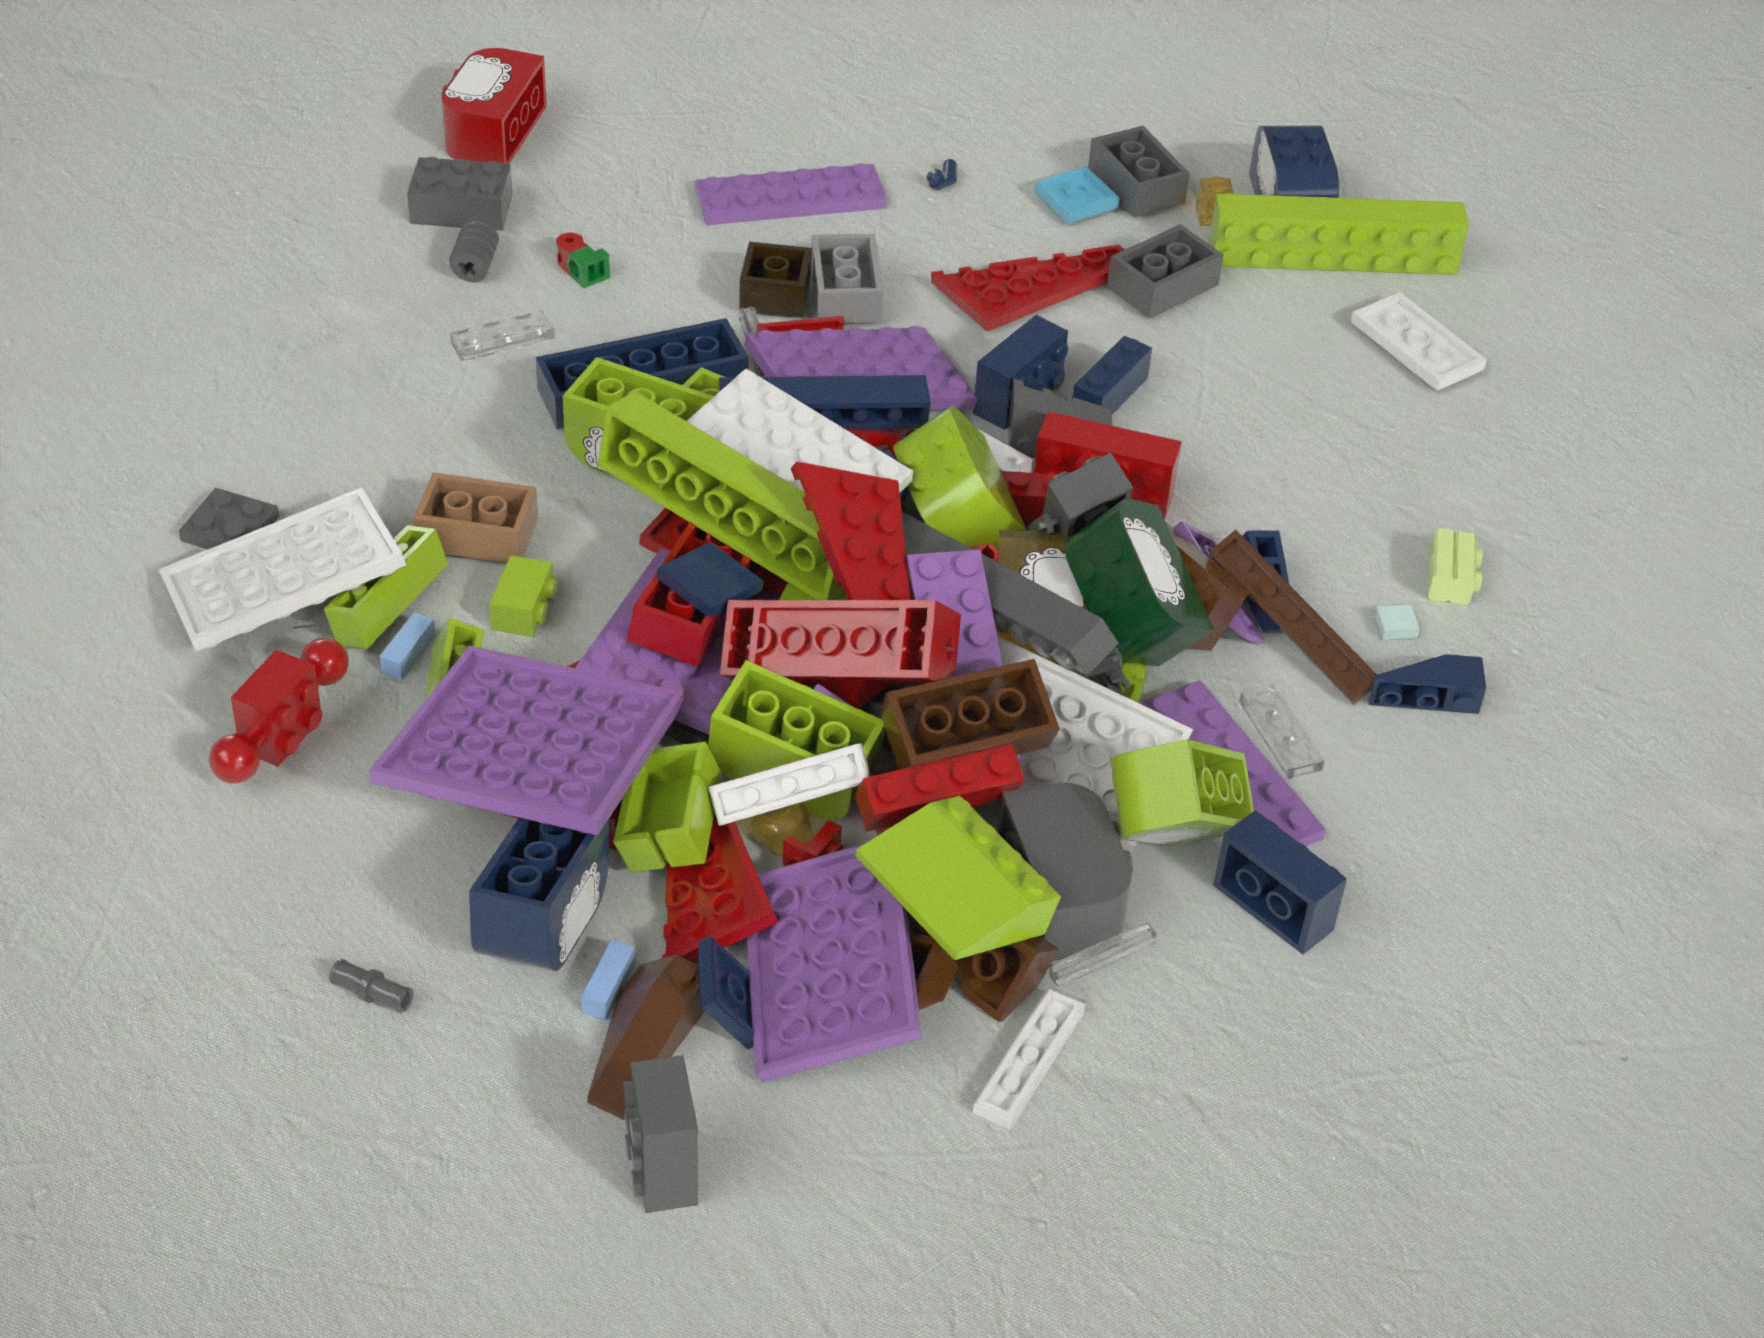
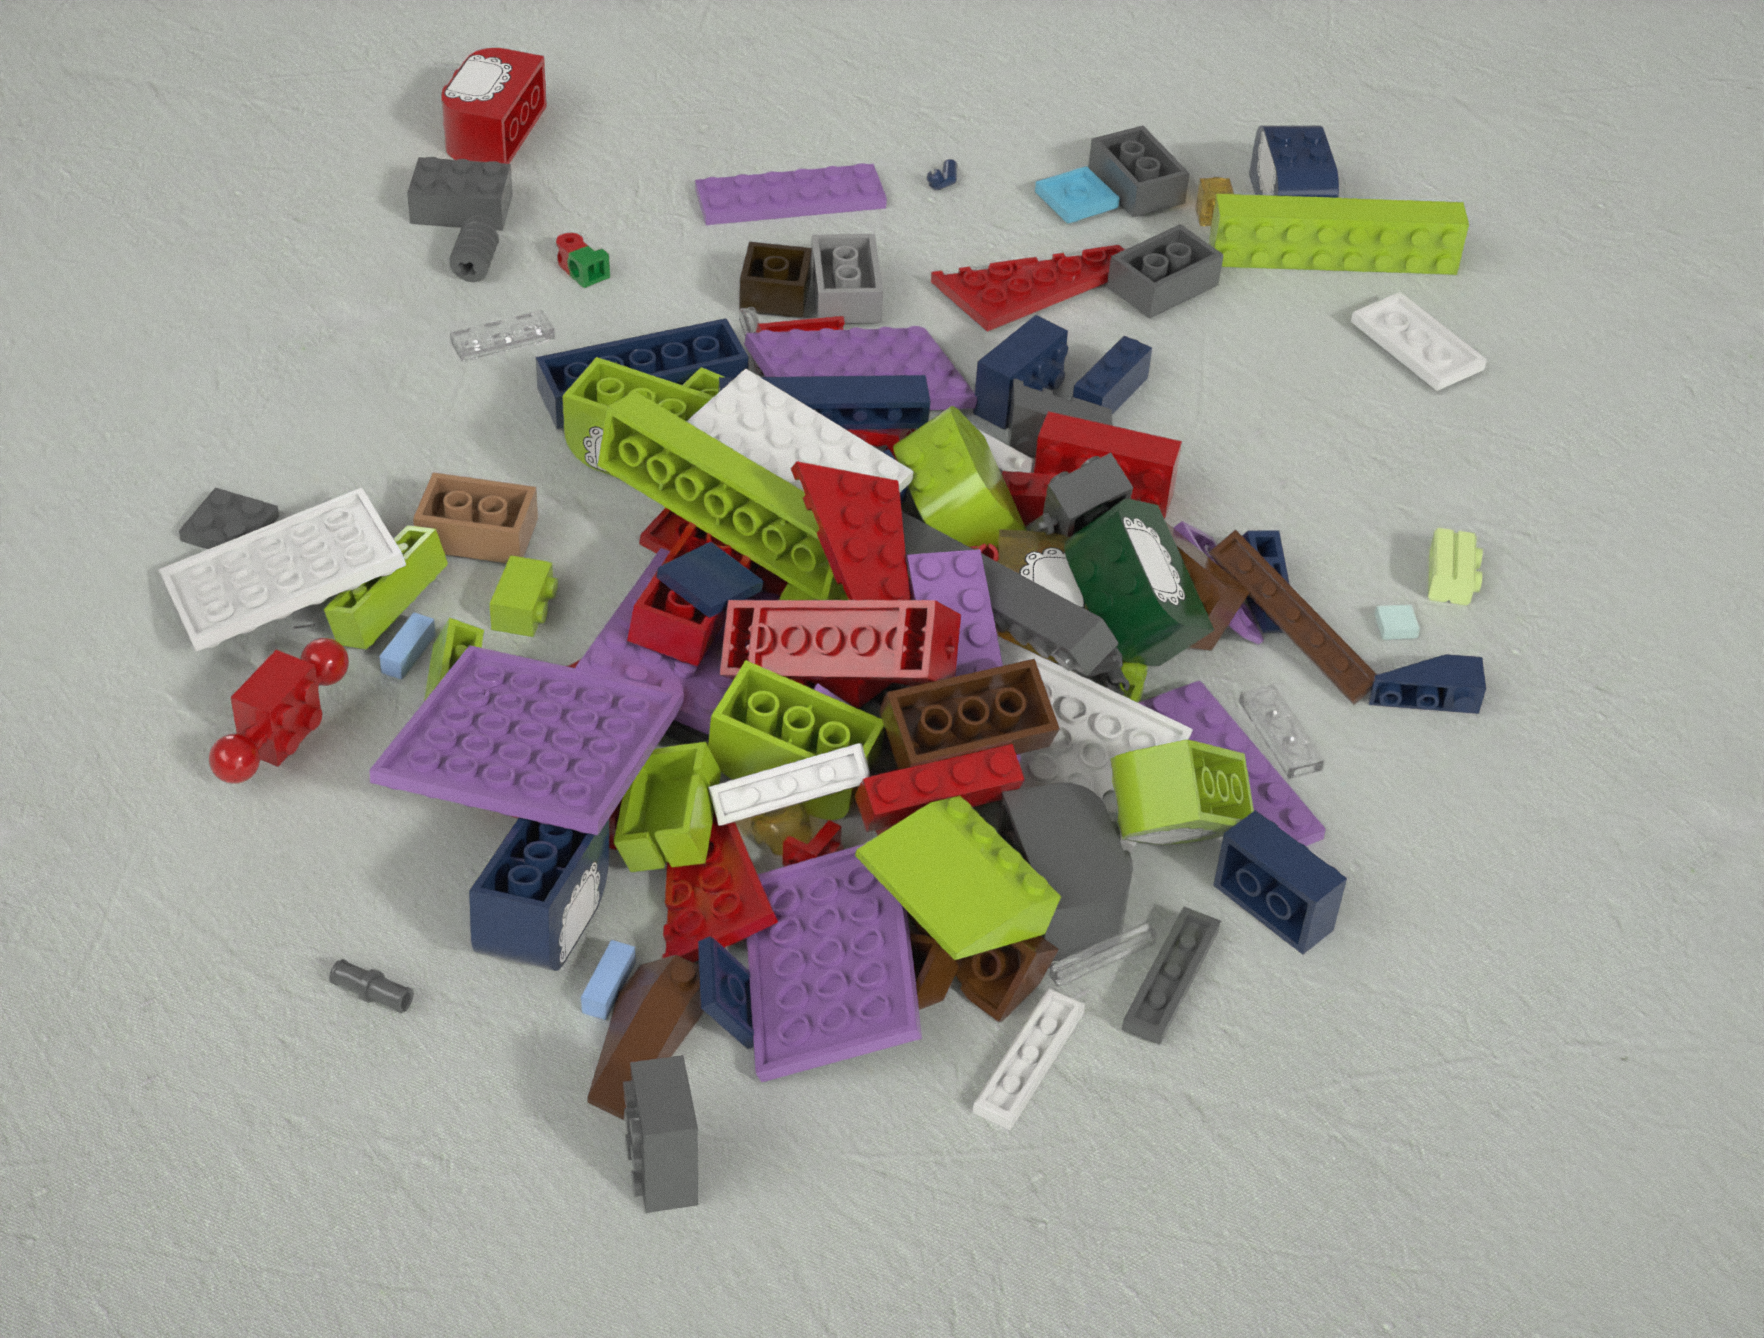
none -> dark grey plate [1122,906,1221,1045]

